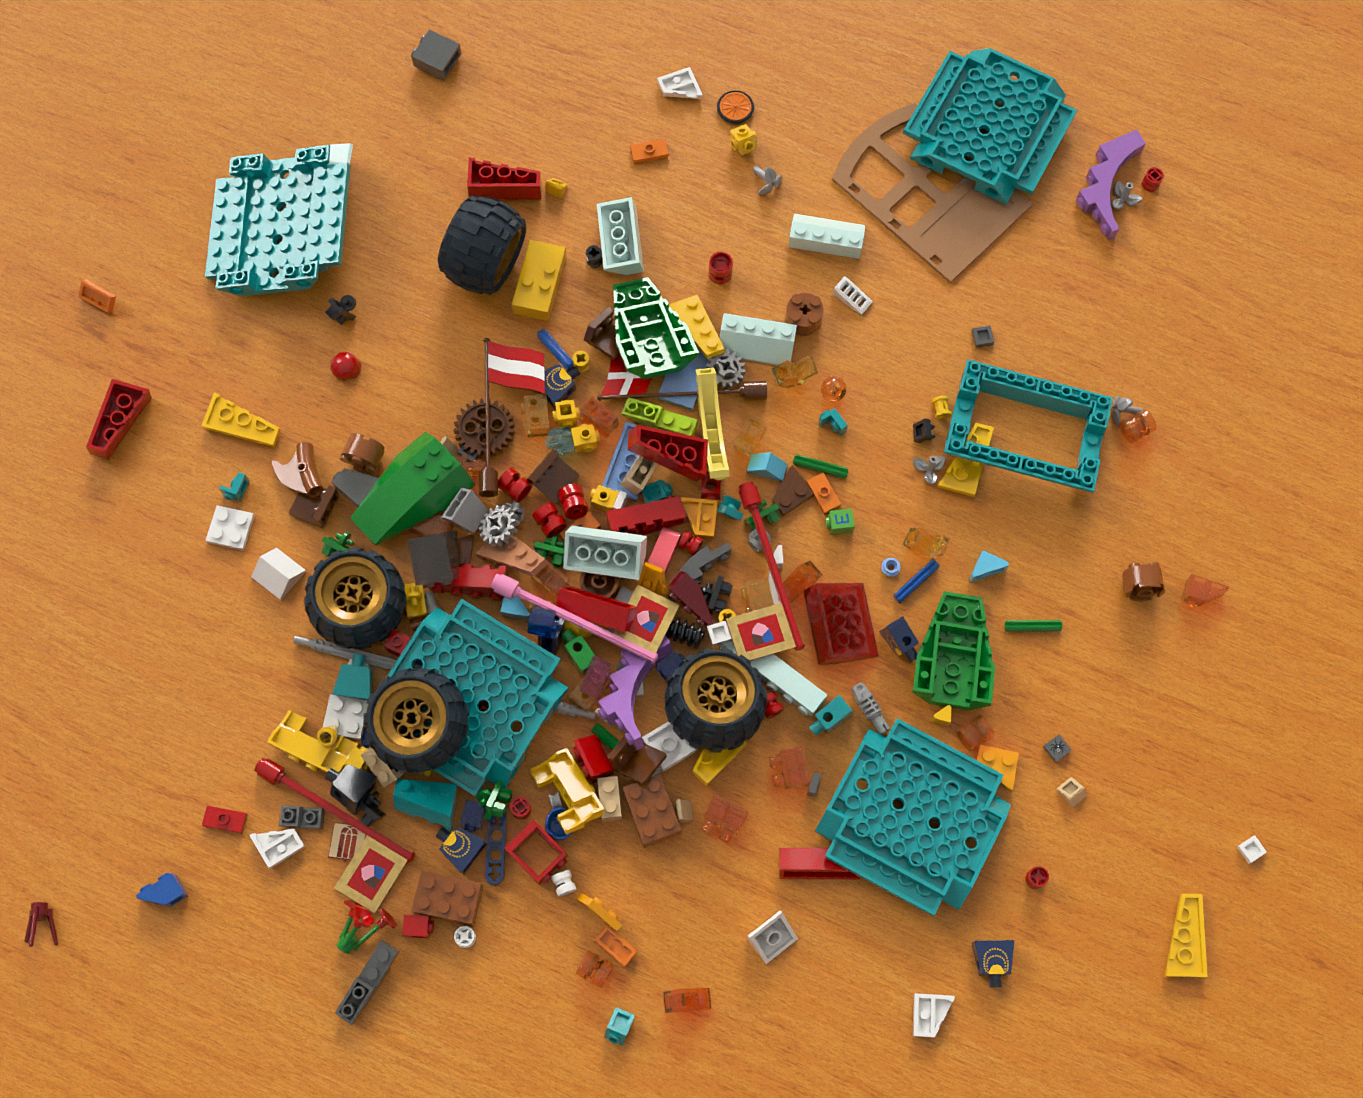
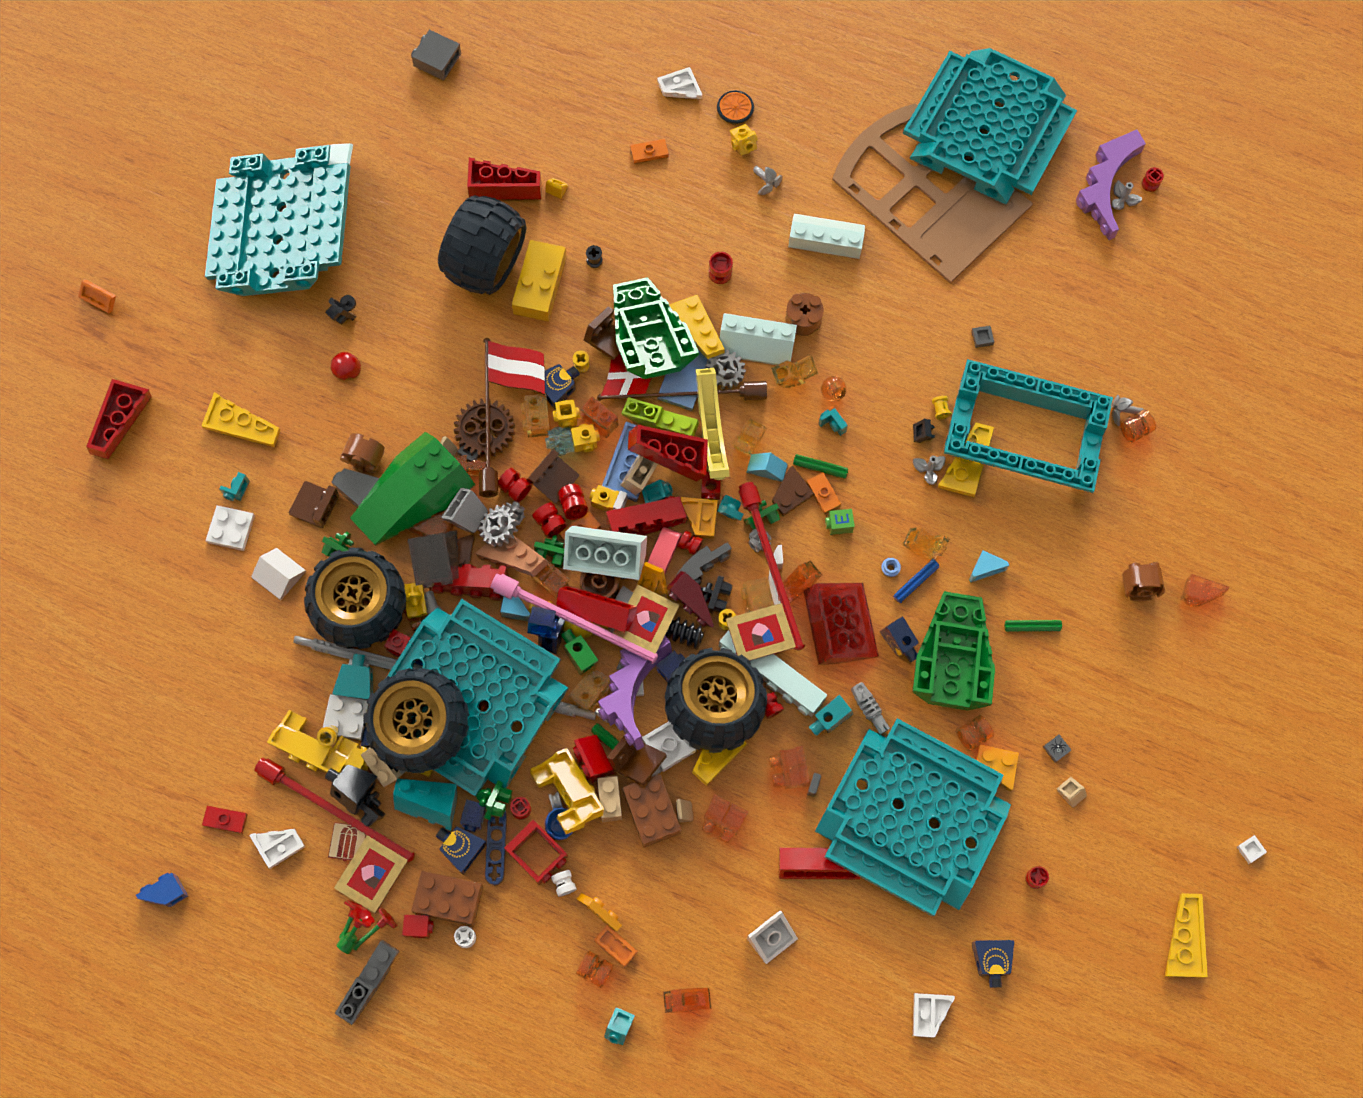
dark red plant [24,902,58,947] -> none
pin [272,442,324,498] -> none
dark grey slope [279,806,325,829] -> none
blue axle [537,329,574,370] -> none
clear pink slope [580,656,612,699] -> none
light aqua slope [597,197,644,275] -> none
white tile [707,621,732,646] -> none
white slope [833,276,873,315] -> none
yellow slope [931,705,951,727] -> none

